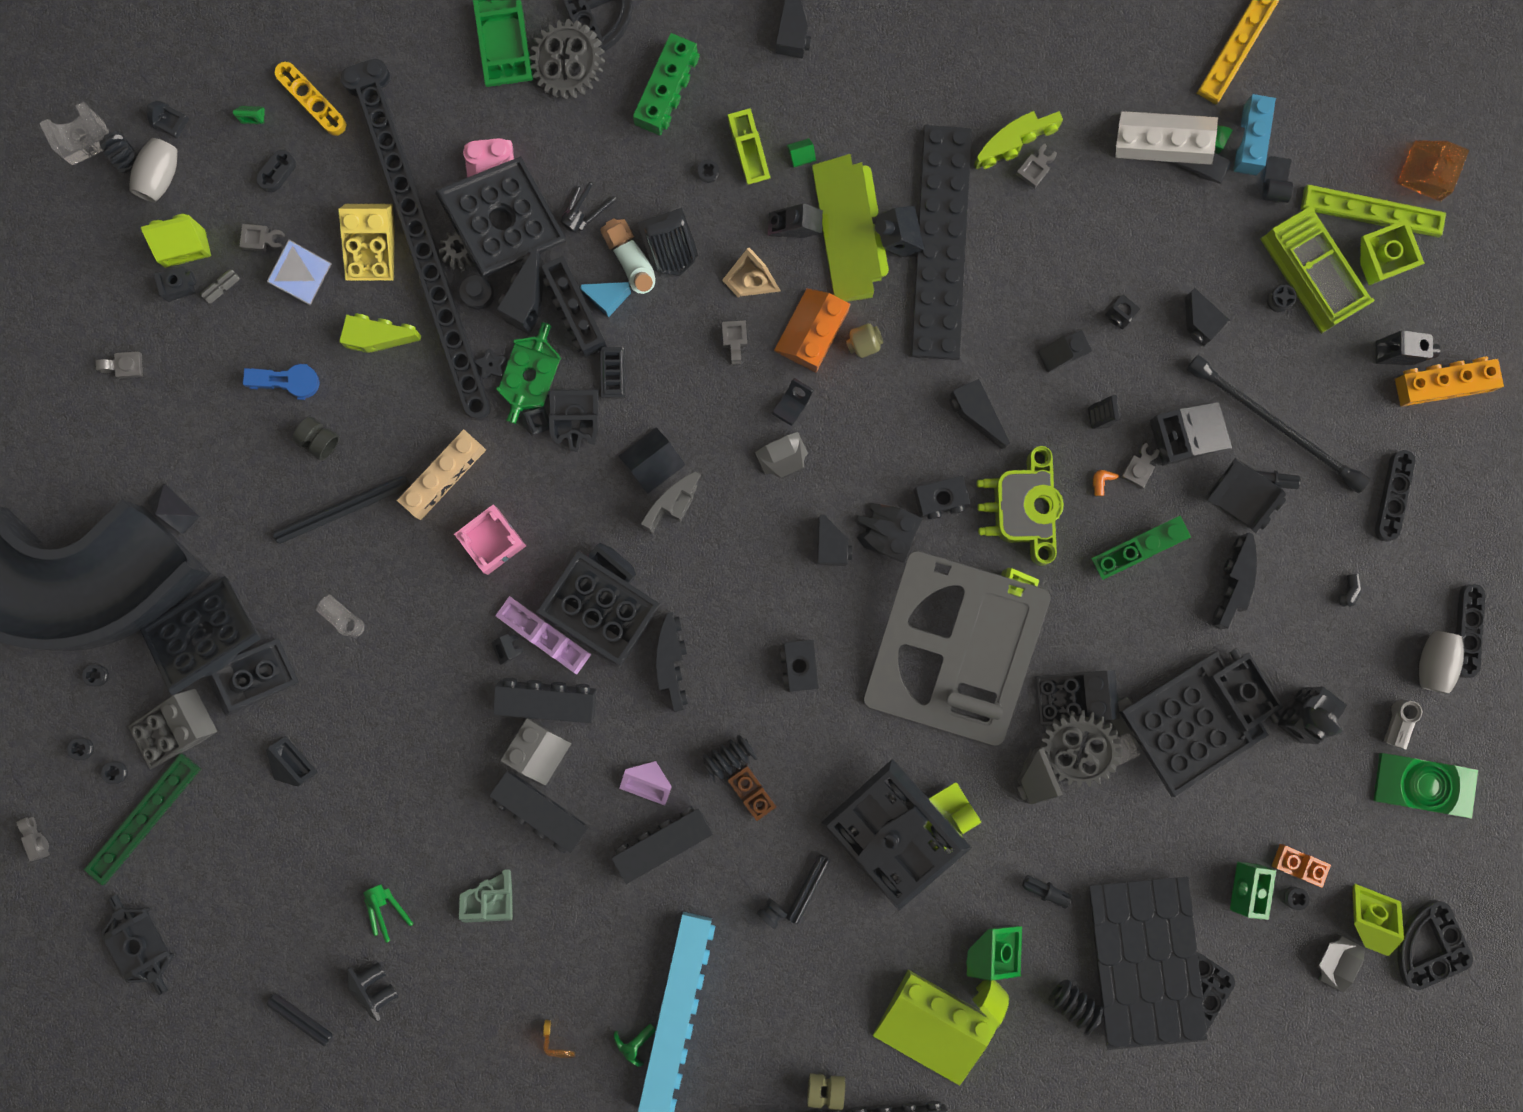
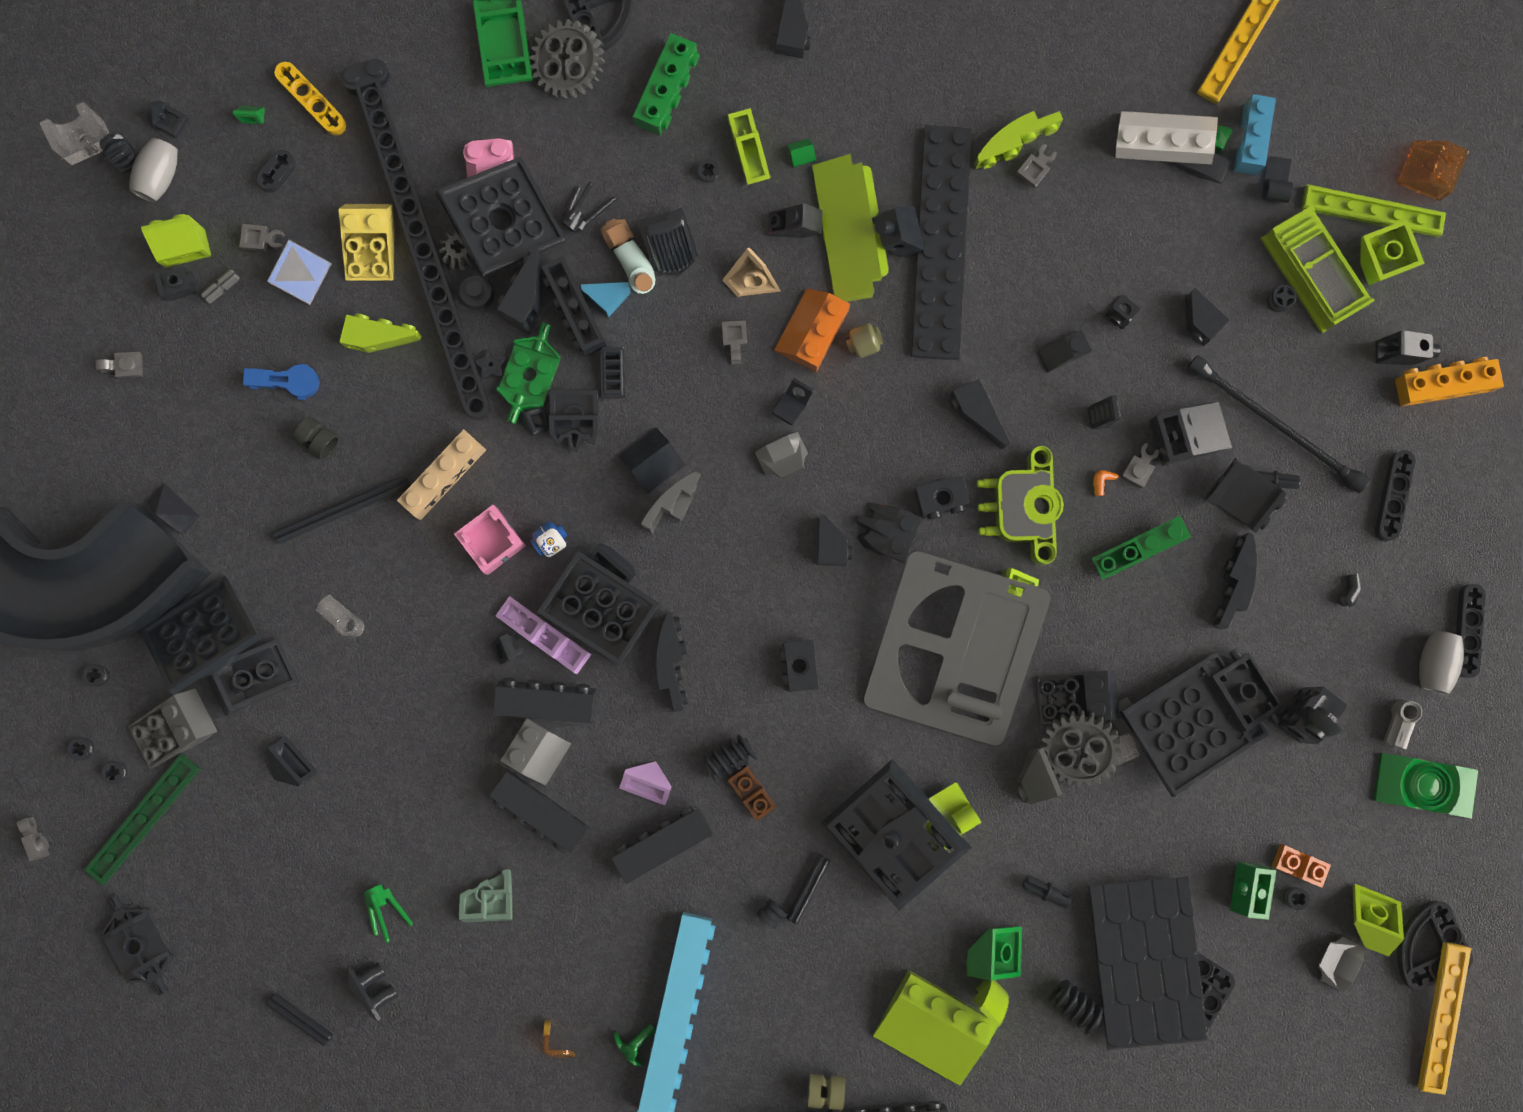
none -> head [530,521,568,557]
none -> yellow tile [1417,942,1471,1095]

